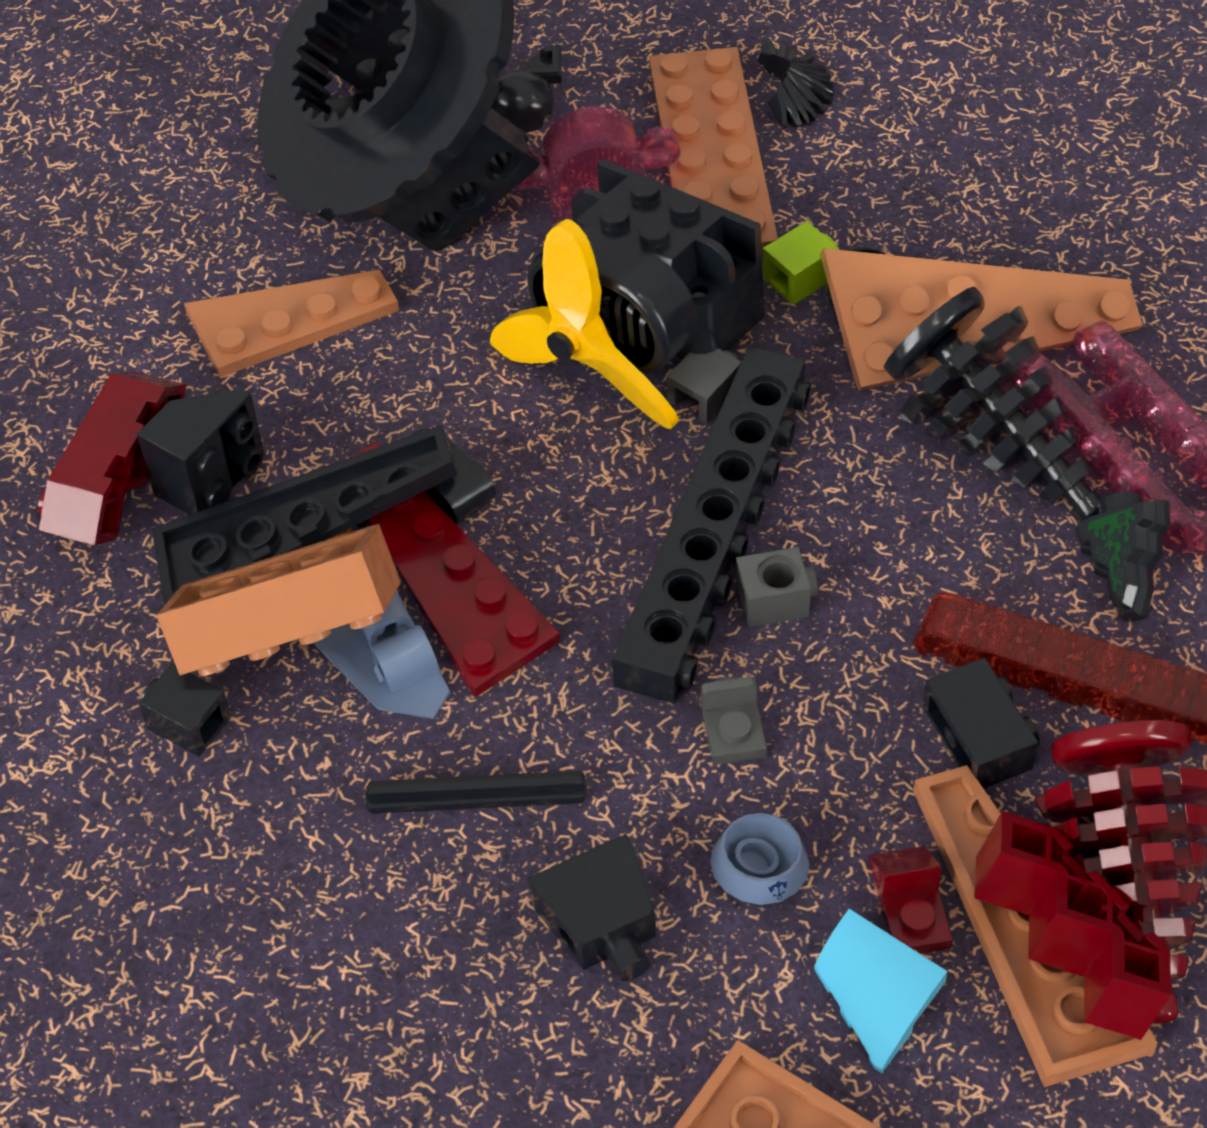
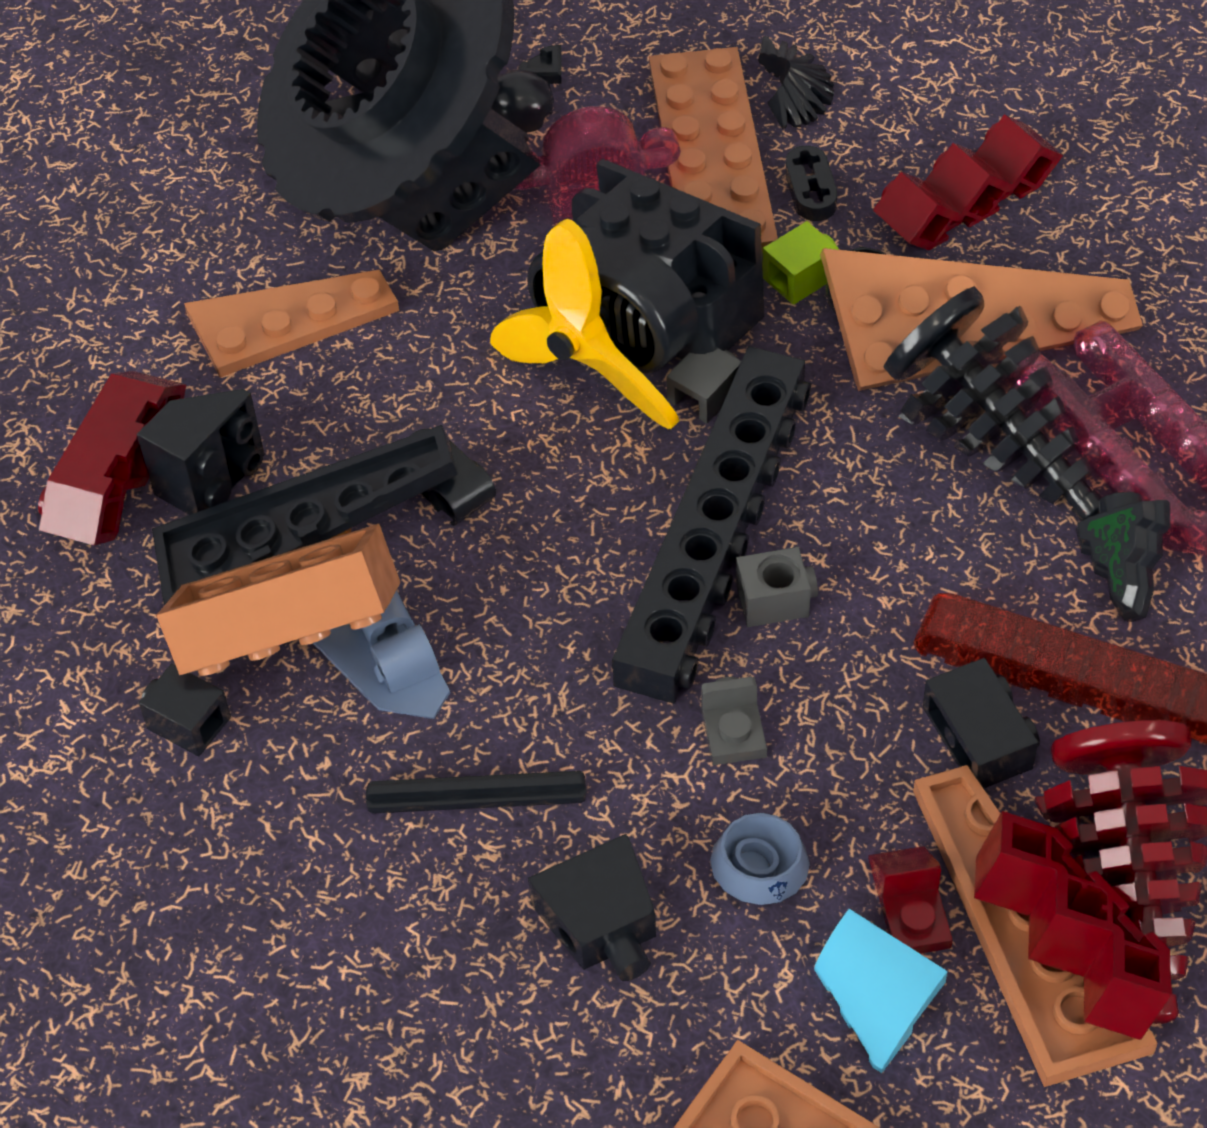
dark red wing [349,441,560,697] -> none
none -> black beam [786,146,837,221]
none -> dark red brick [873,114,1063,250]

